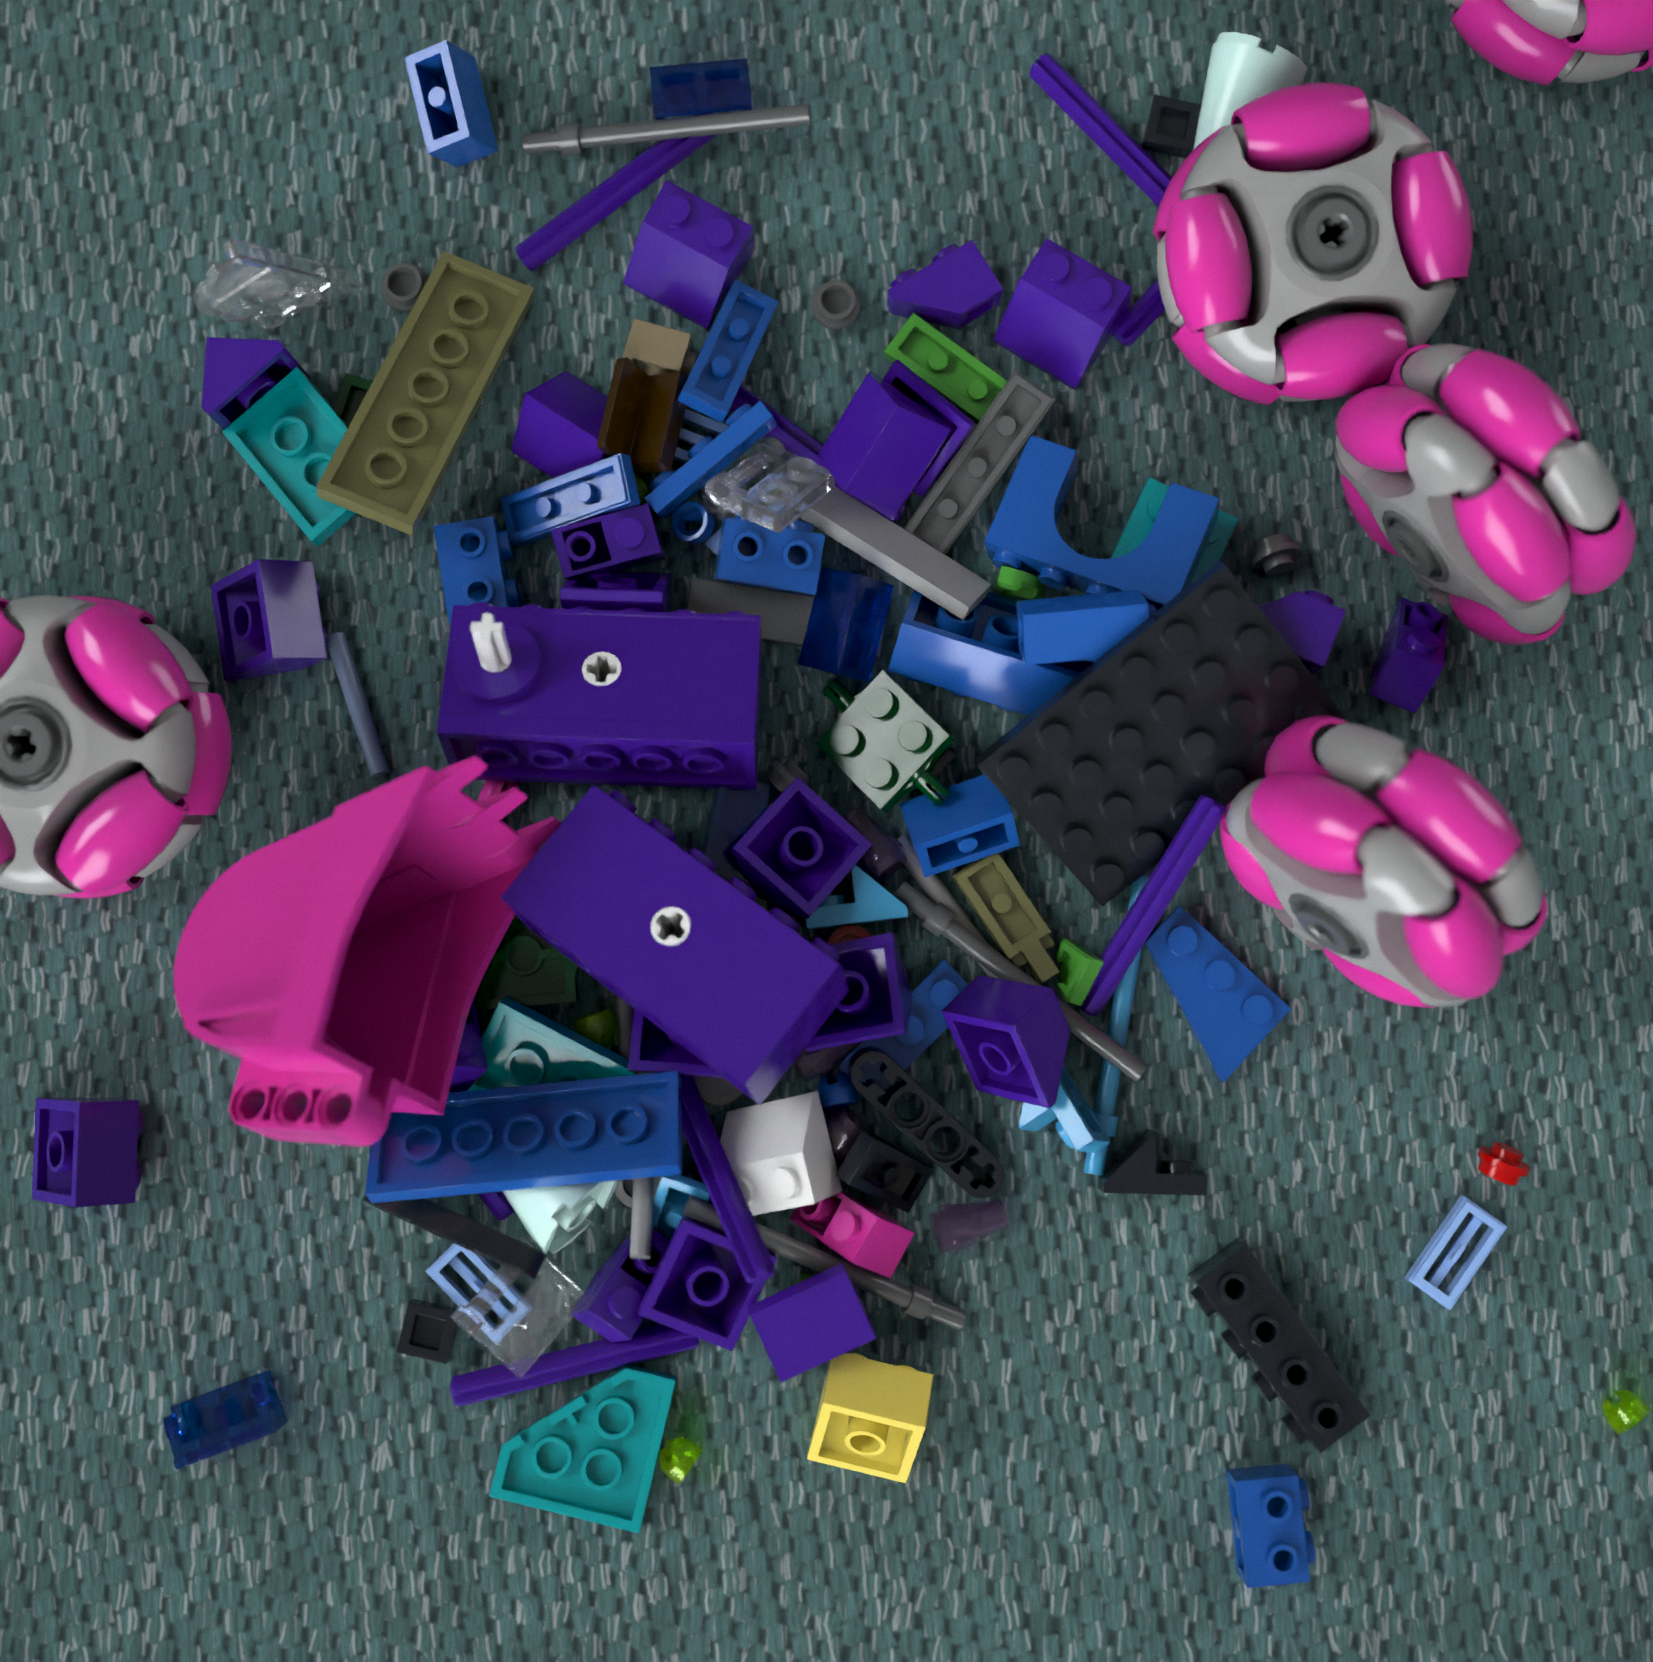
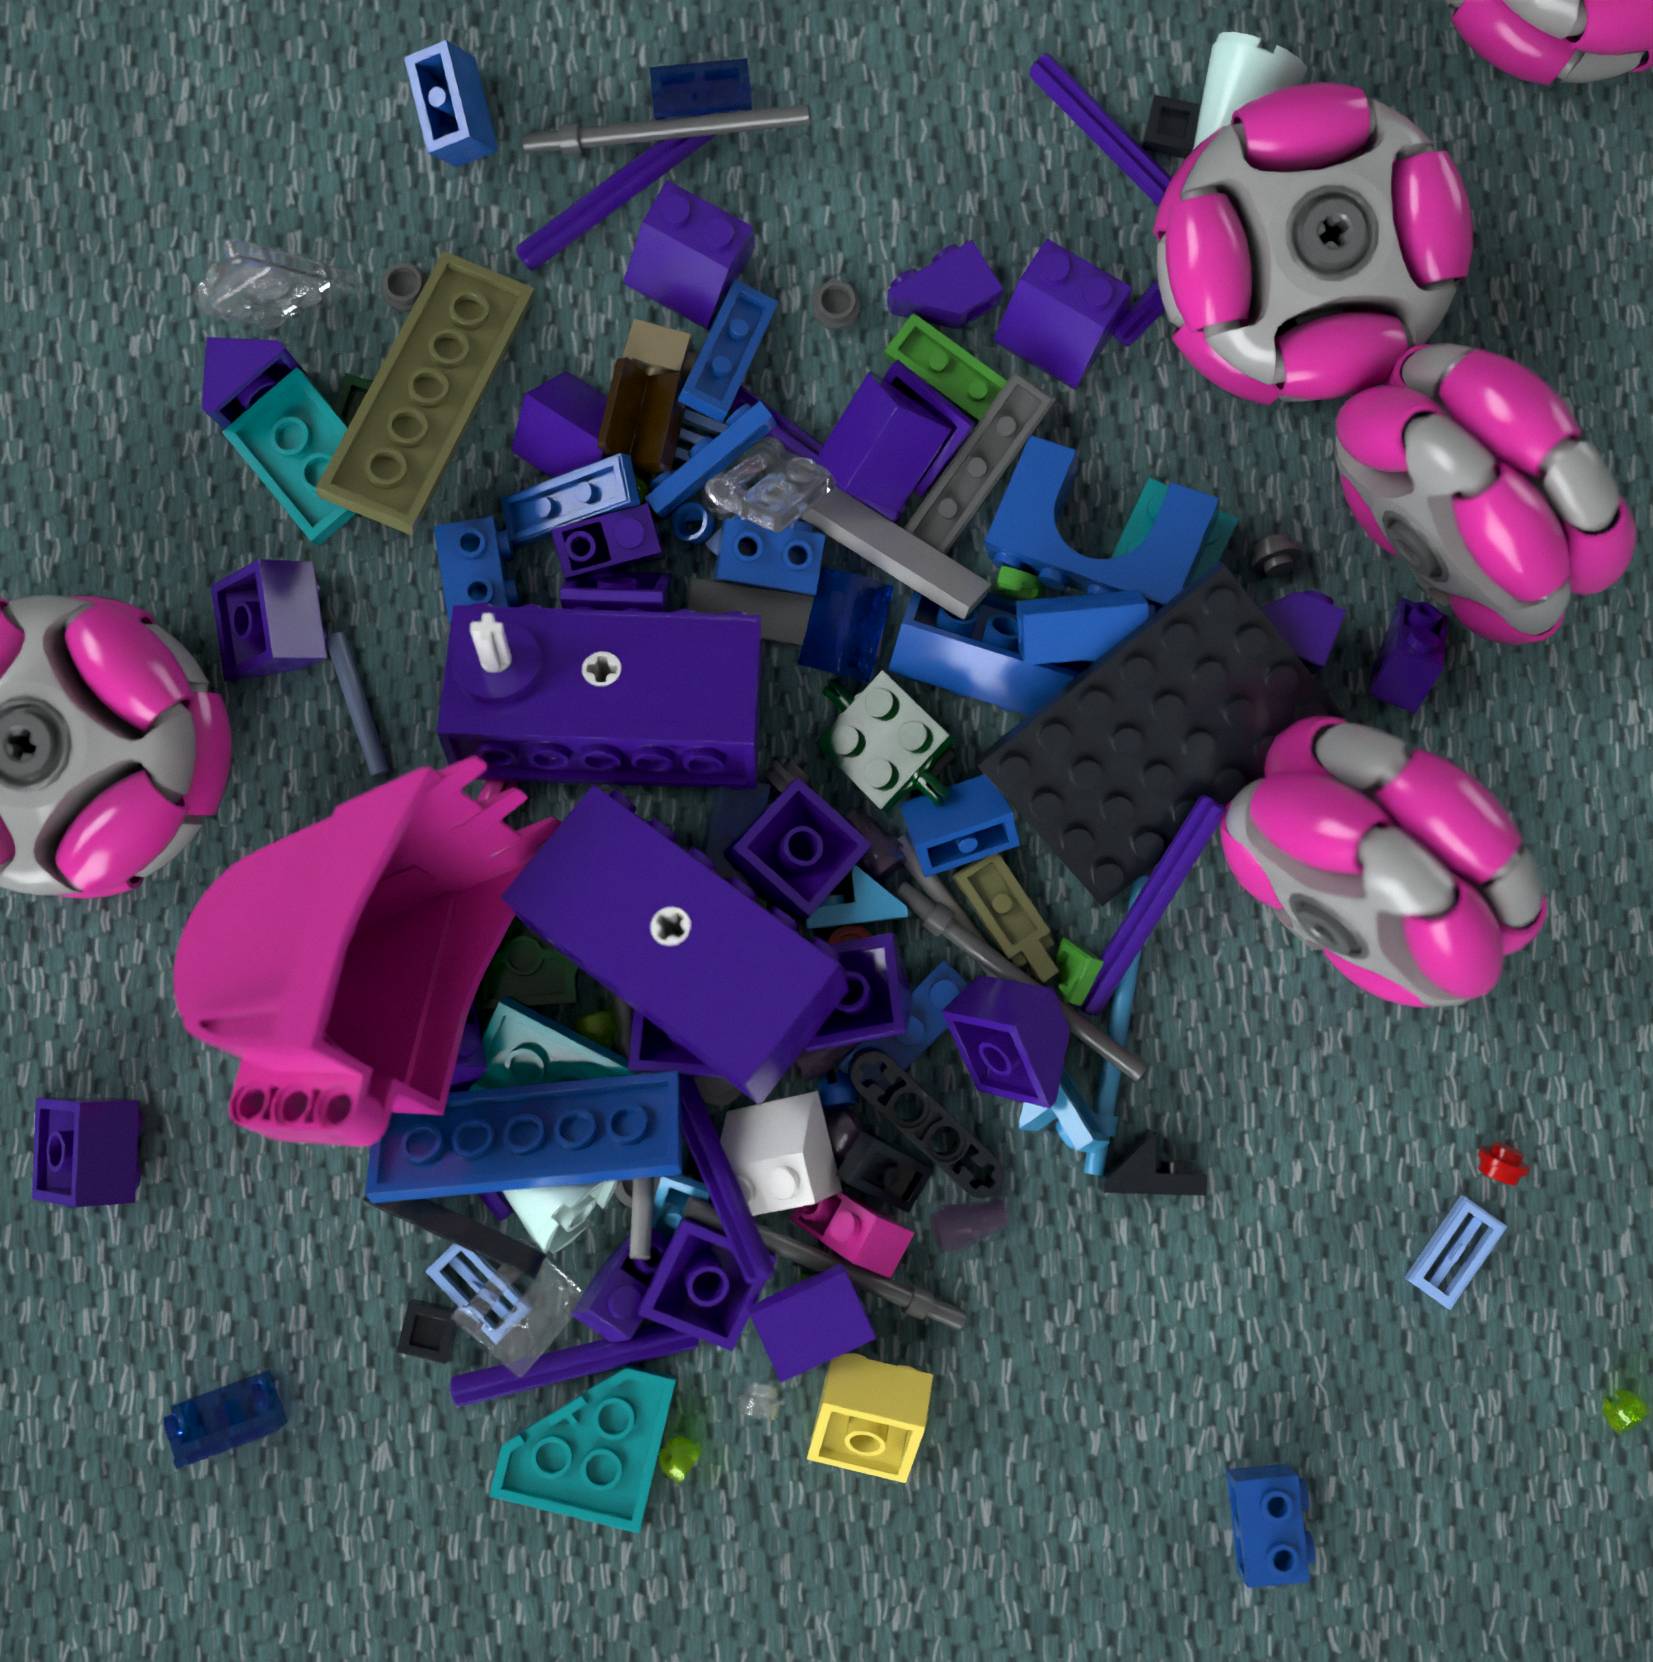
blue wing [1144,905,1291,1082] -> none
black brick [1188,1239,1370,1453] -> none
none -> clear plate [736,1381,786,1420]

